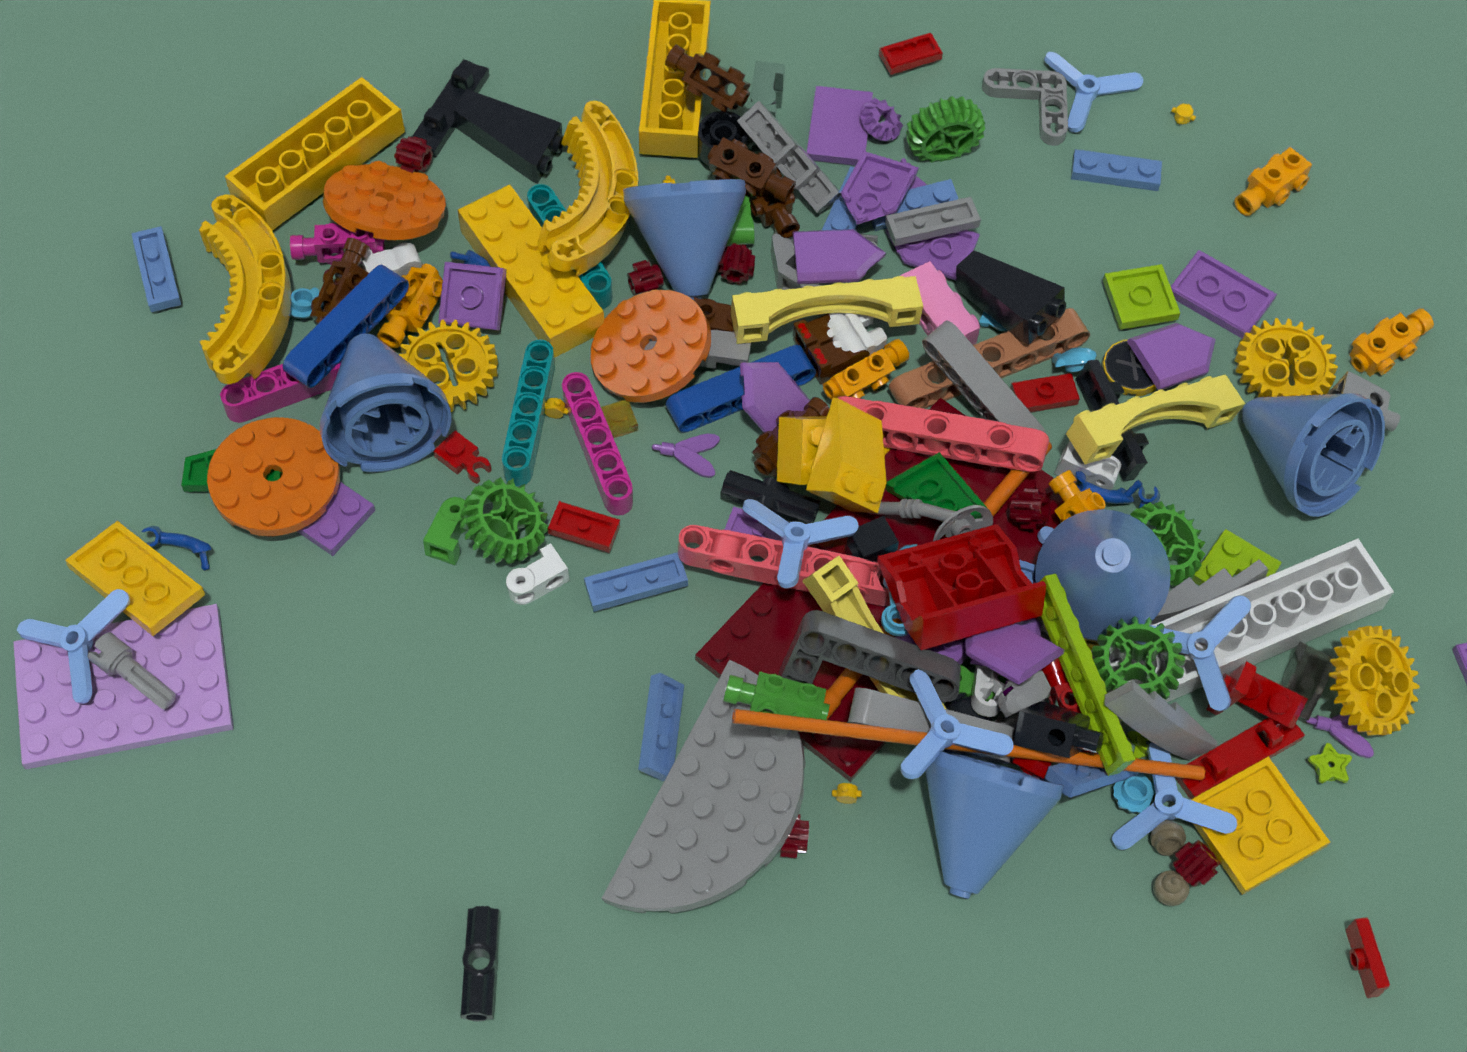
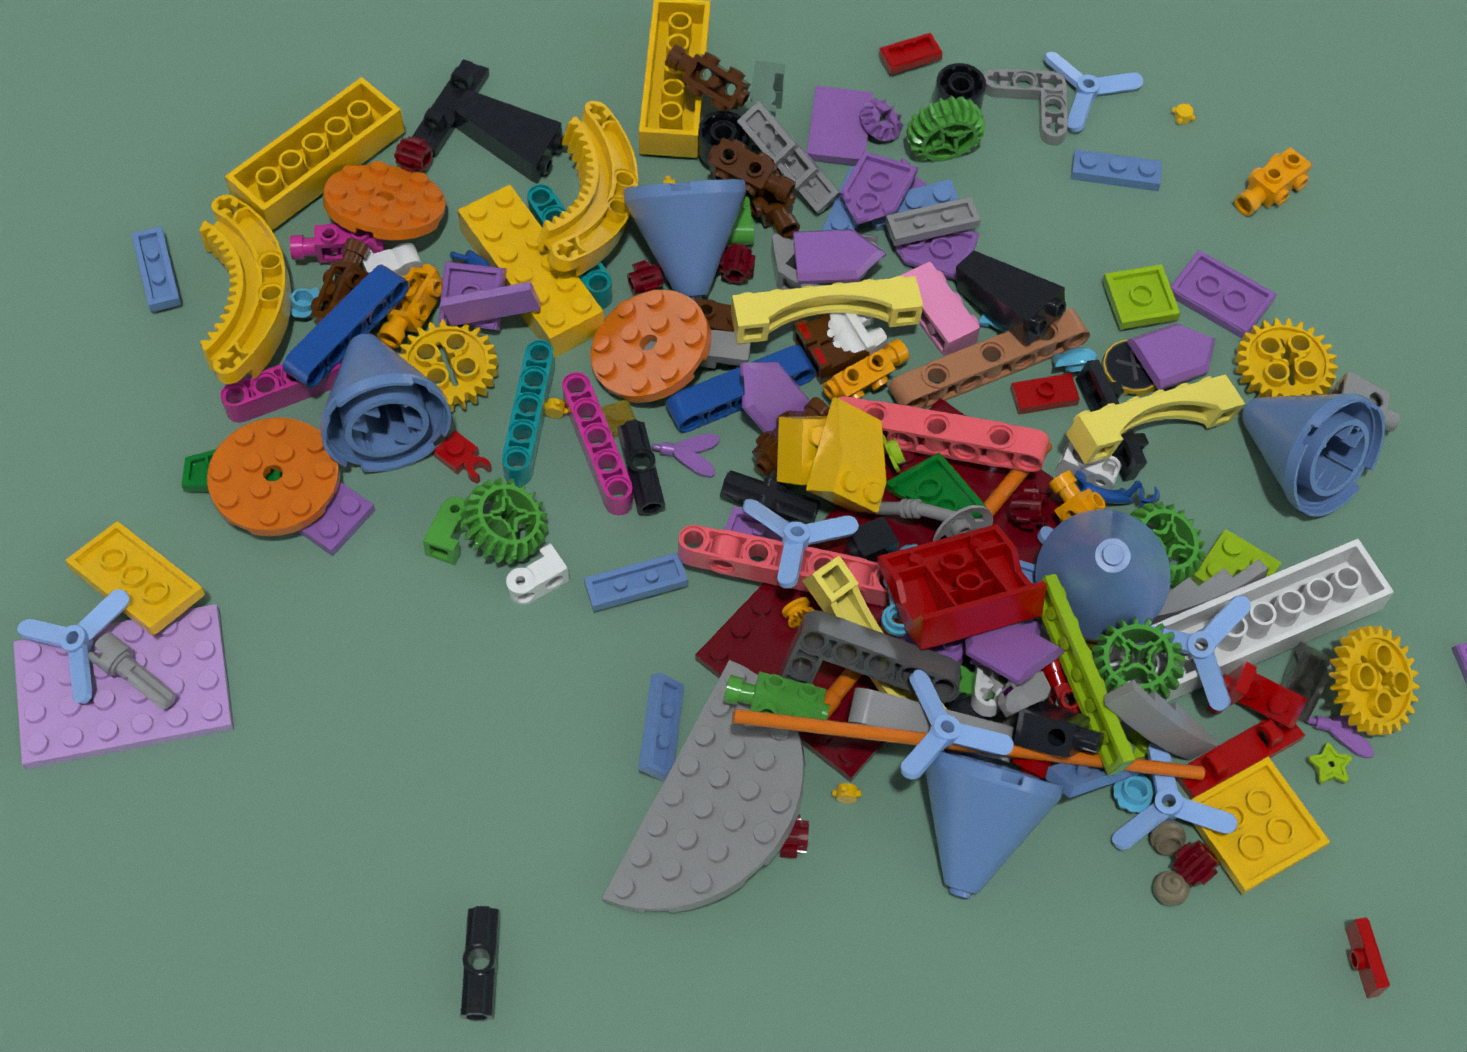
blue piece [141,526,212,570] -> none
red plate [548,501,620,553] -> none
light grey beam [922,320,1046,433] -> none
light orange brick [1349,308,1434,377] -> none
none -> medium lavender tile [441,282,541,326]
none -> black piece [618,419,666,516]
none -> light orange bush [782,597,814,628]
none -> lime plate [883,434,906,472]
none -> black piece [933,63,986,110]

